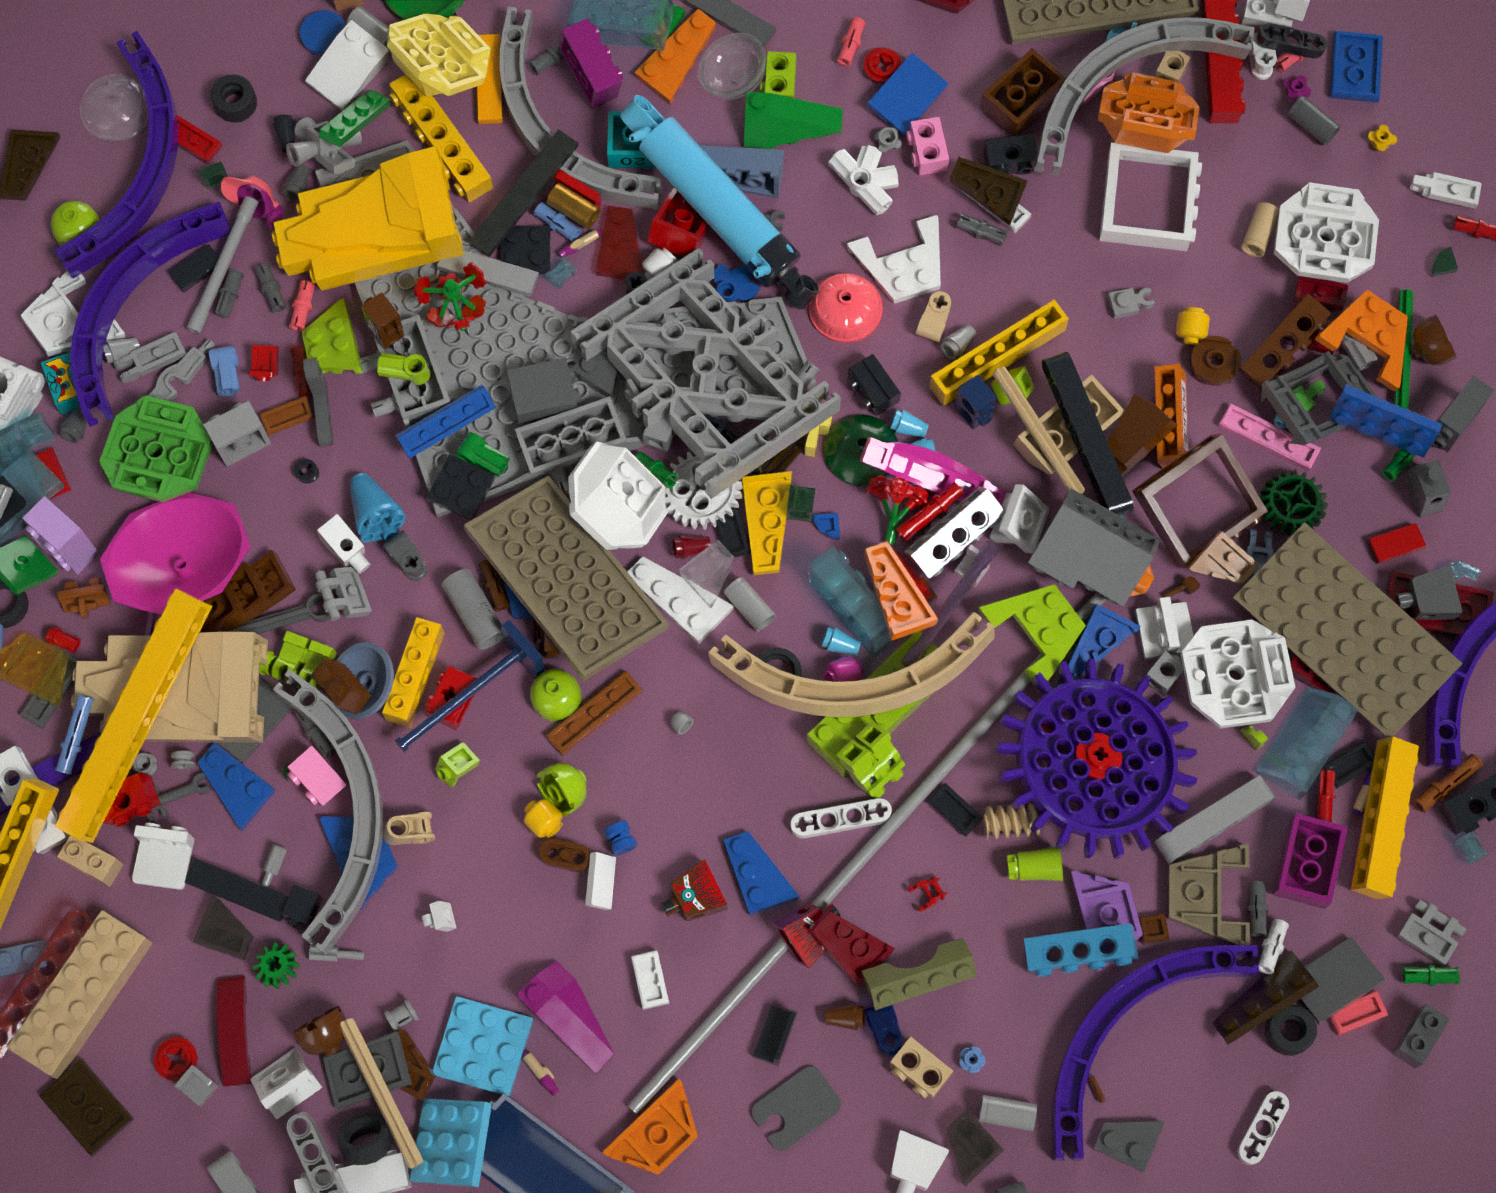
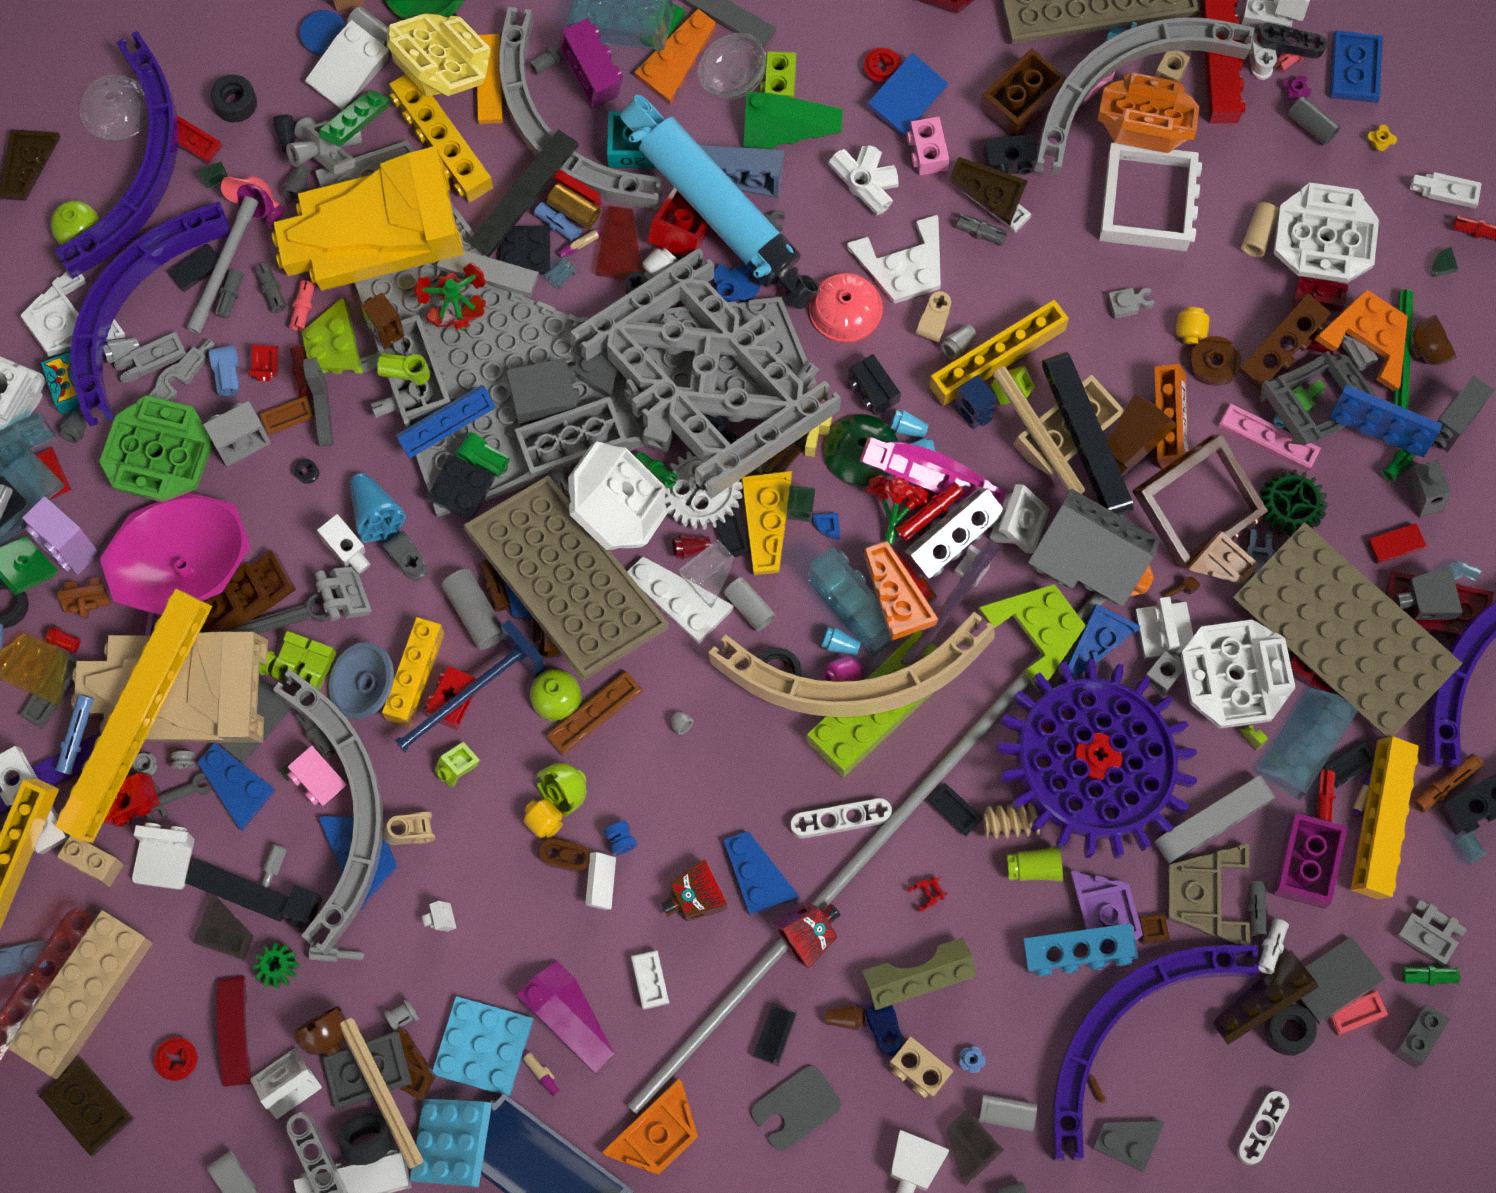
light grey panel [174,1065,219,1107] -> none
reddish brown brick [312,658,371,715] -> none
dark red wing [808,910,896,986] -> none
lime hips [836,721,906,799] -> none
coral pin [837,17,866,66] -> none
light grey plate [874,127,902,153] -> none

